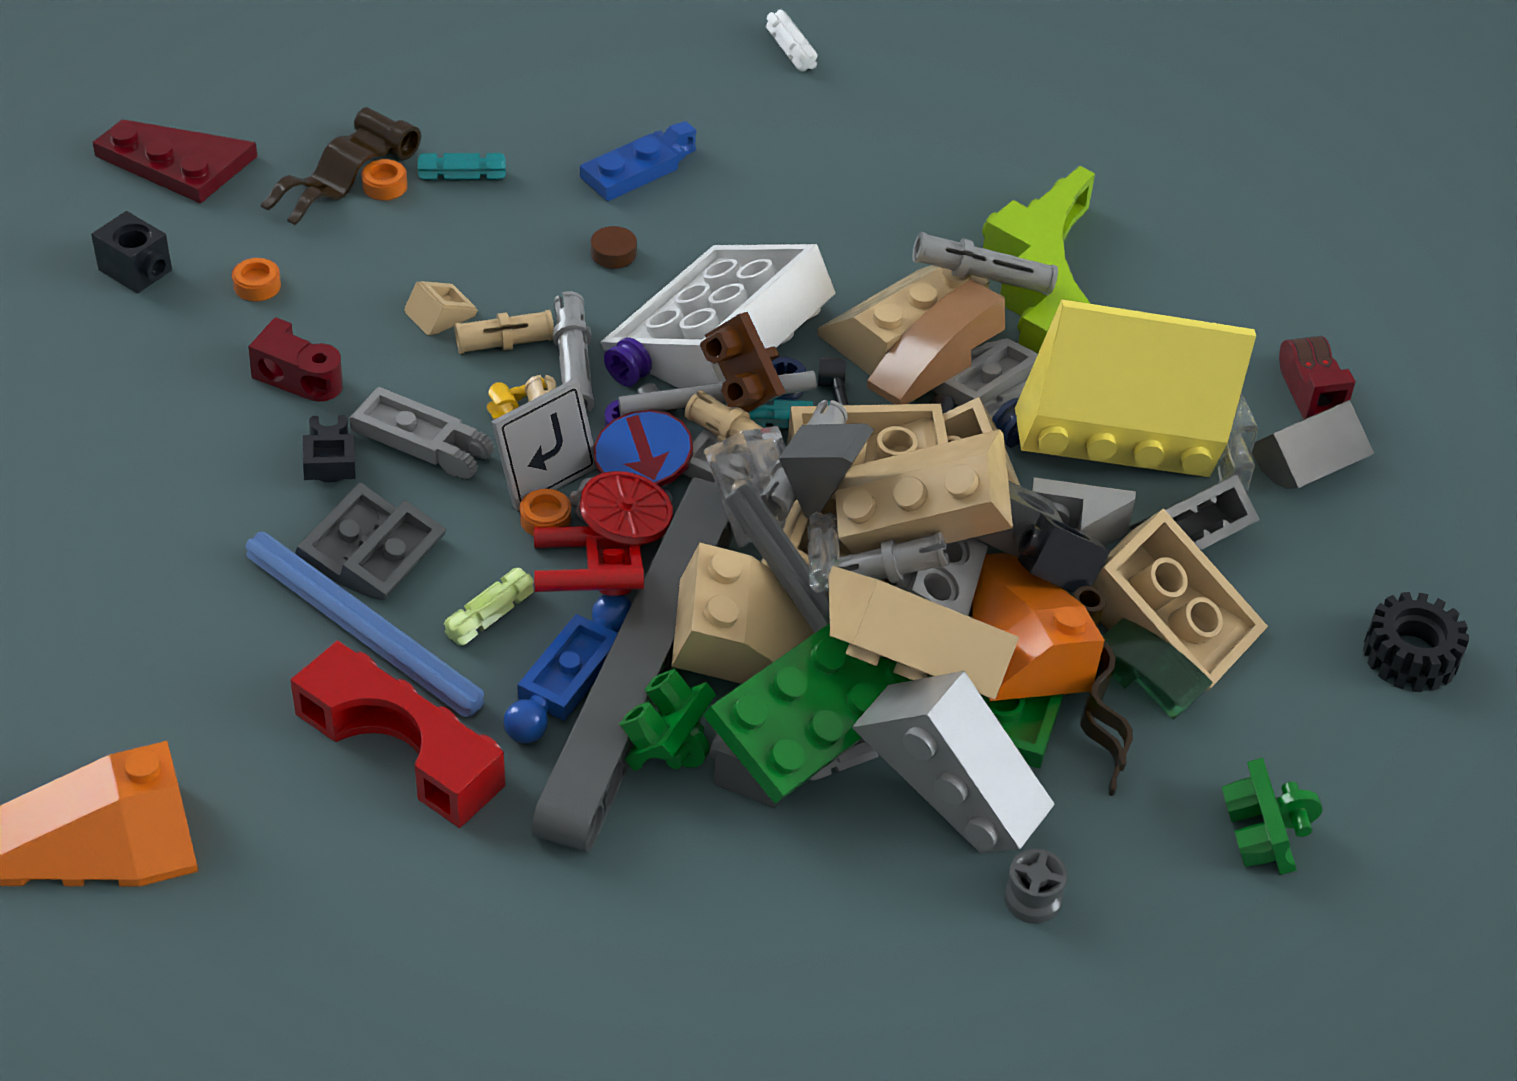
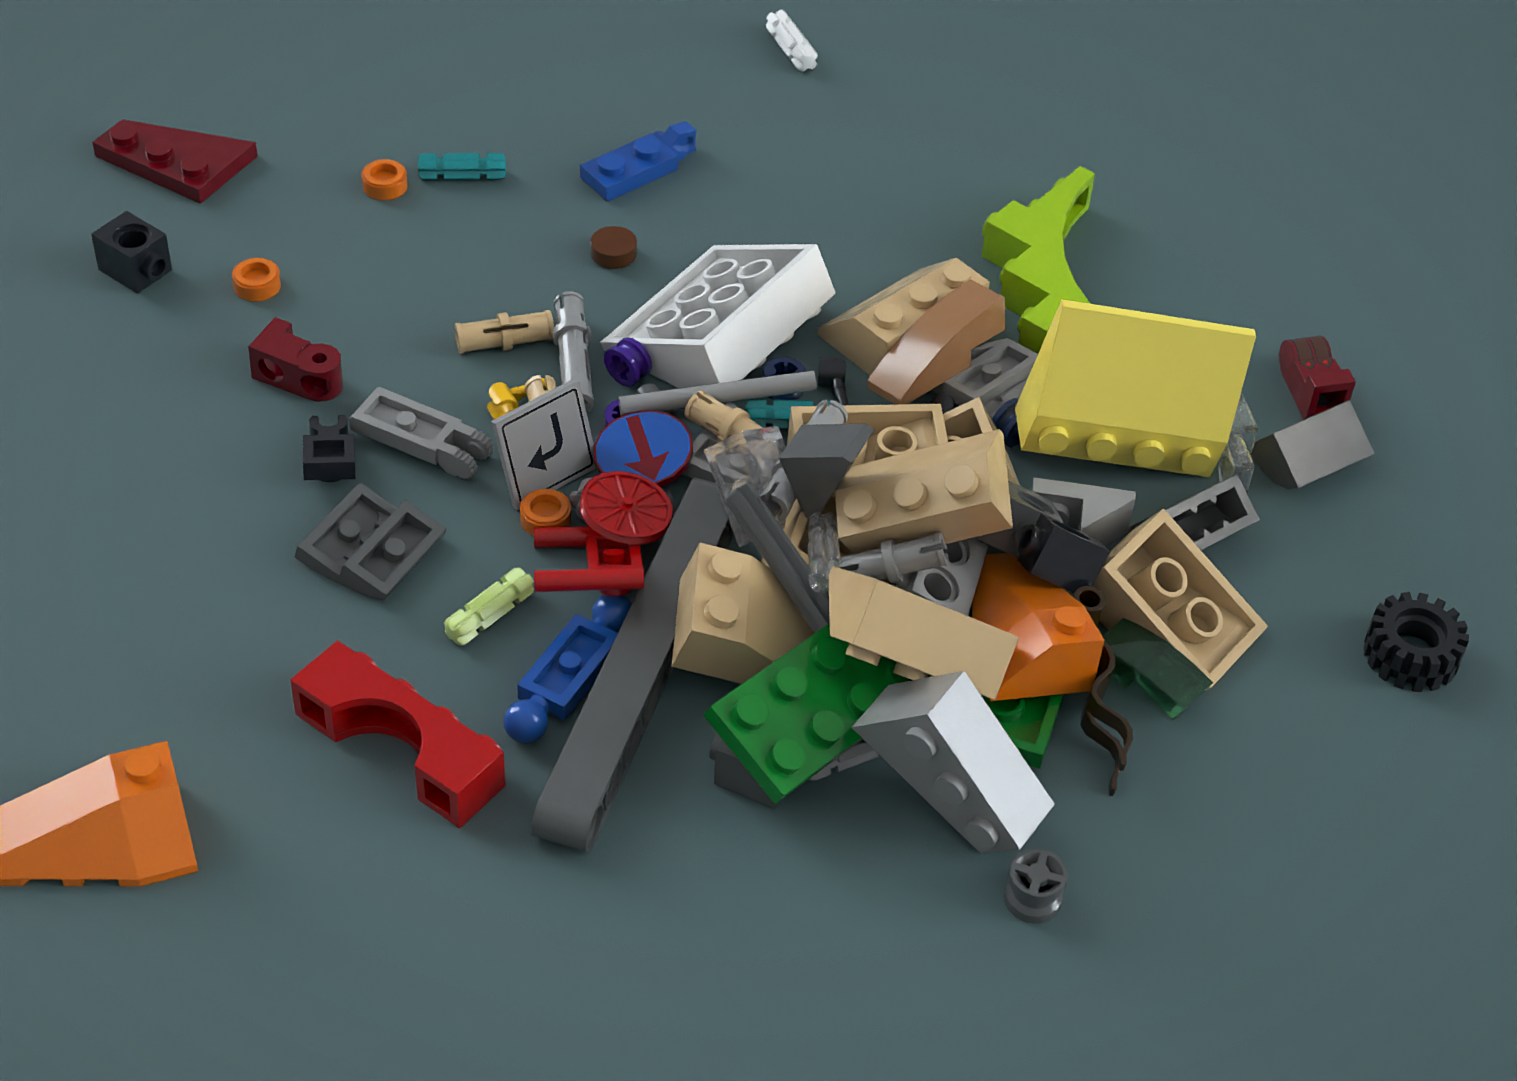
medium blue axle [245,532,485,718] -> none
dark brown flag [260,107,421,225] -> none
tan slope [404,281,478,335] -> none
green hips [619,669,716,771] -> none
reddish brown hips [700,312,786,414] -> none
light grey pin [912,232,1058,295] -> none
green hips [1221,758,1323,875] -> none

